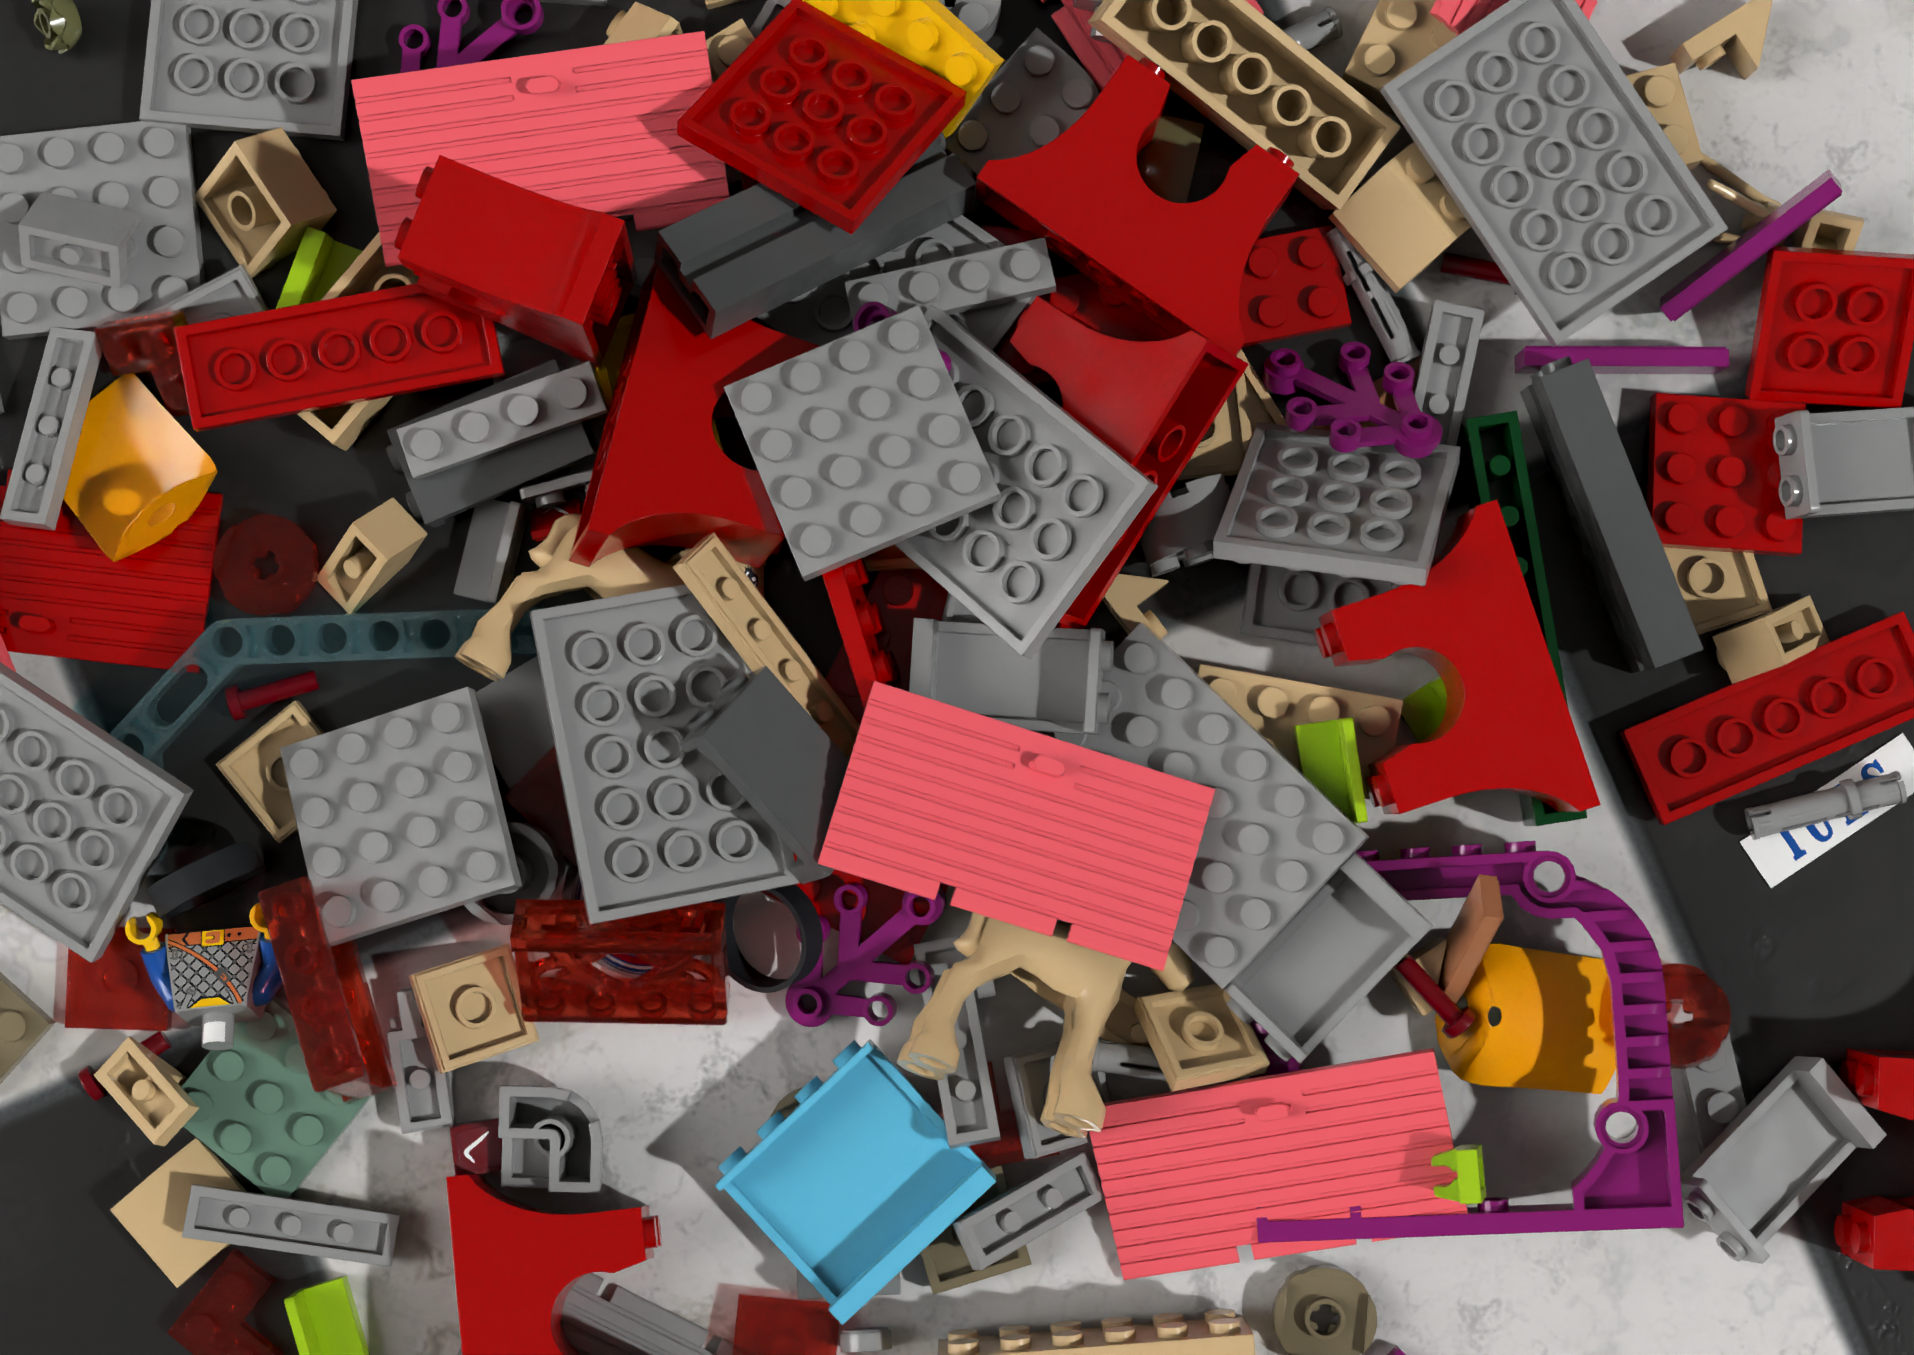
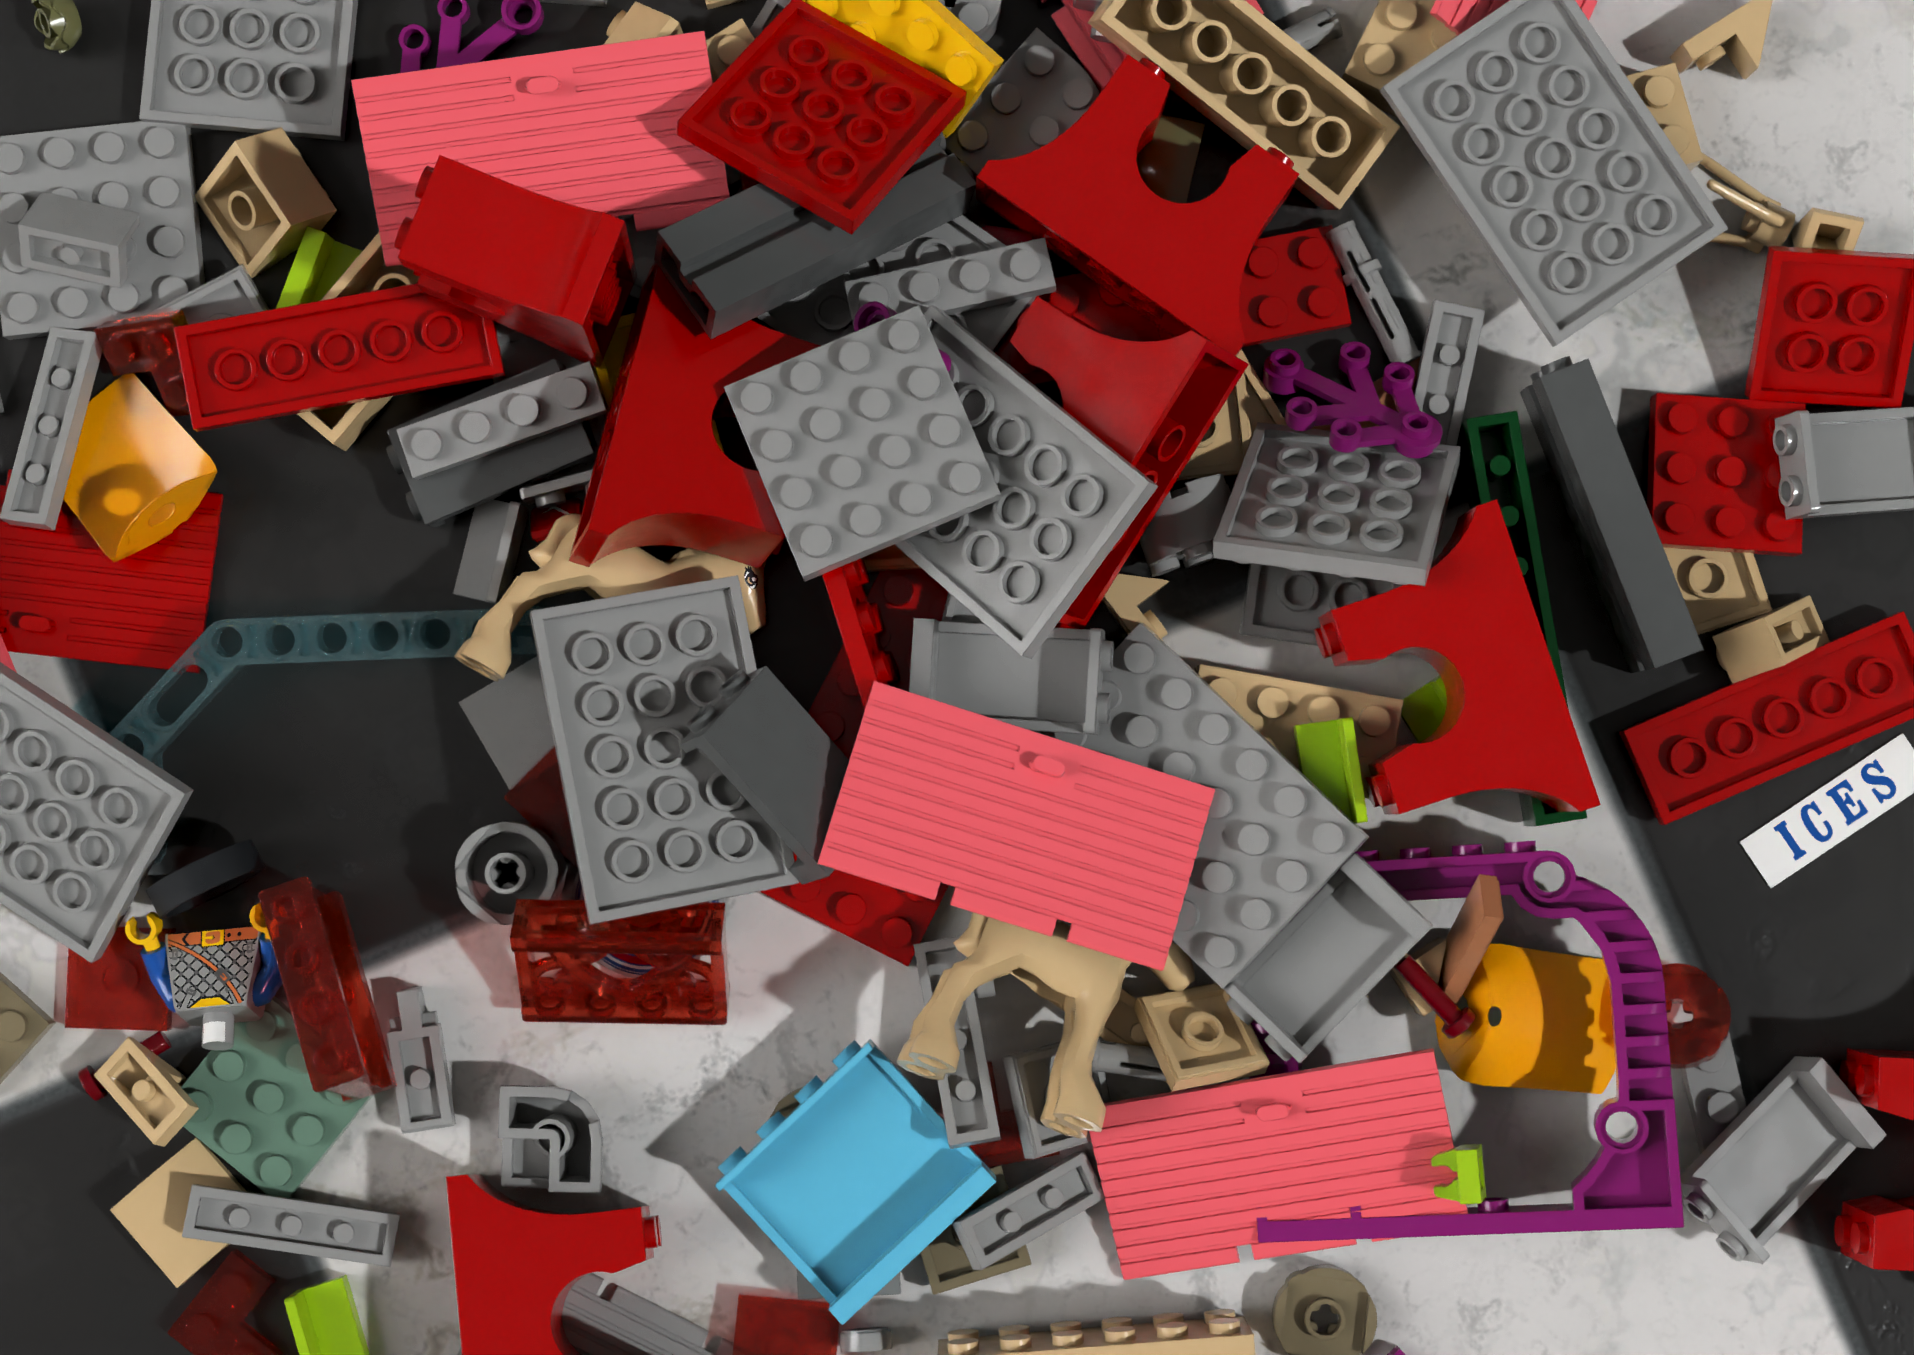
clear red plate [213,514,319,617] -> none
tan tile [215,700,324,843] -> none
dark red piece [225,670,320,721] -> none
light grey plate [280,687,522,946] -> none
tan slope [316,497,428,615] -> none
tan tile [408,943,540,1074] -> none
dark red slope [450,1118,502,1176] -> none
tan tile [673,533,860,759] -> none
black tyre [711,885,823,993] -> none
magenta plant [785,882,946,1027] -> none
tan slope [1329,142,1472,294] -> none
dark red piece [1440,252,1517,295] -> none
magenta tile [1515,346,1729,374] -> none
magenta tile [1660,169,1843,322] -> none
light grey pin [1745,771,1907,840] -> none

